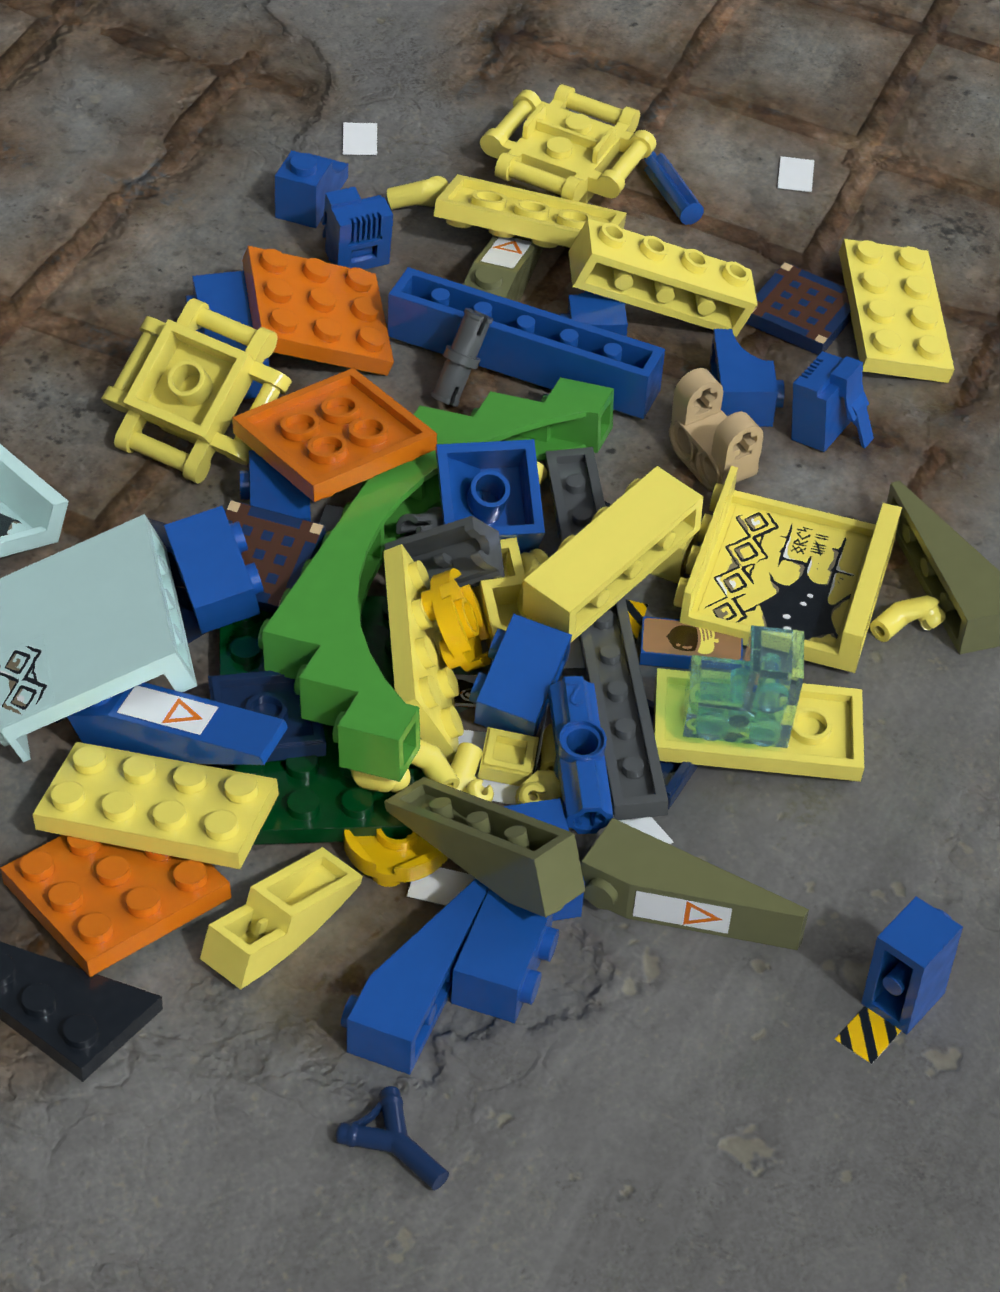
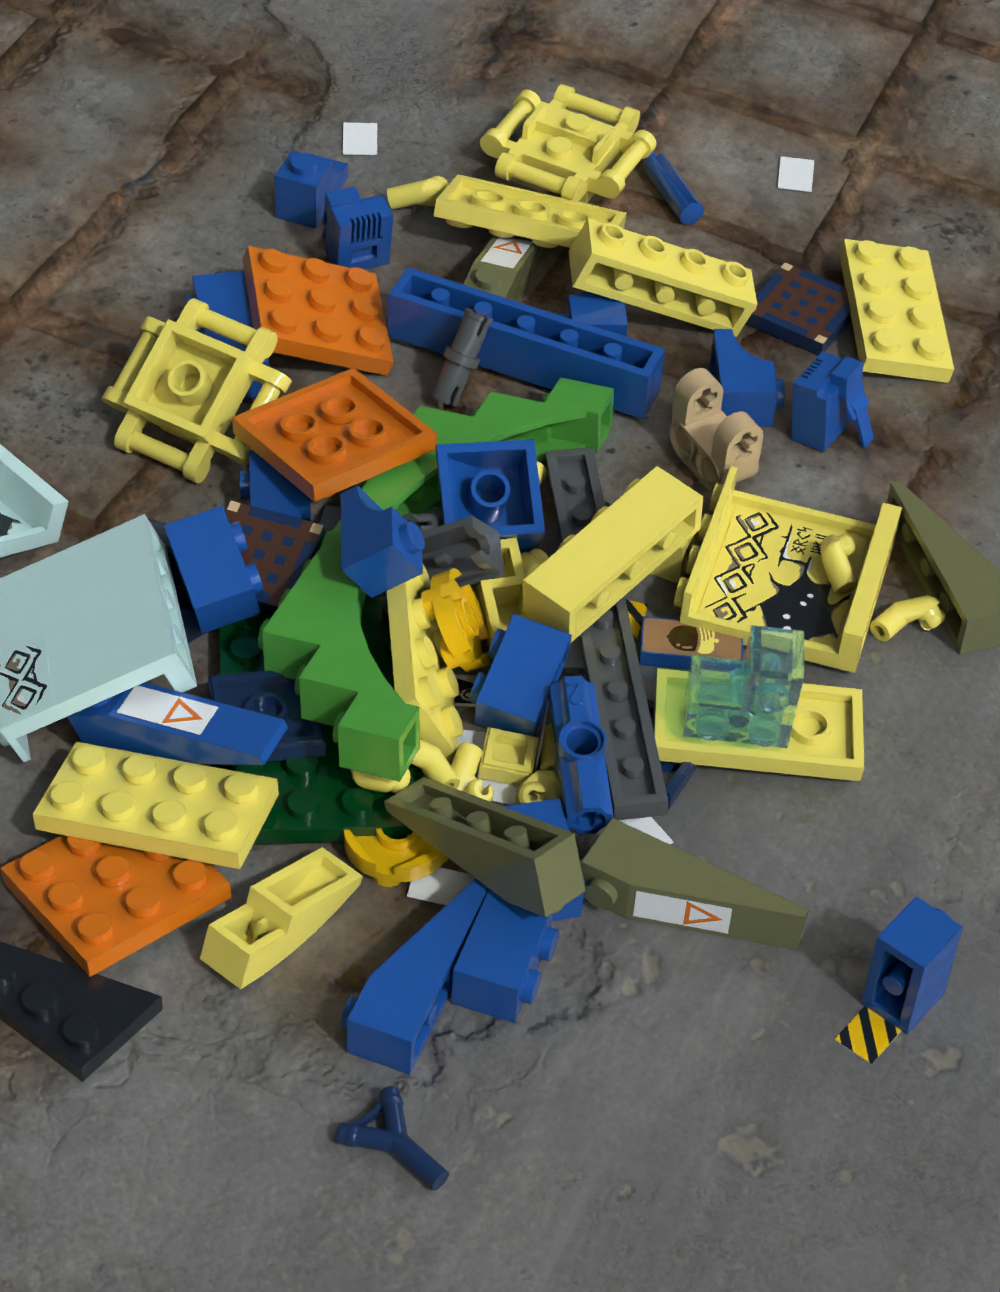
none -> blue arch [341,485,425,598]
none -> light yellow arm [820,534,858,595]

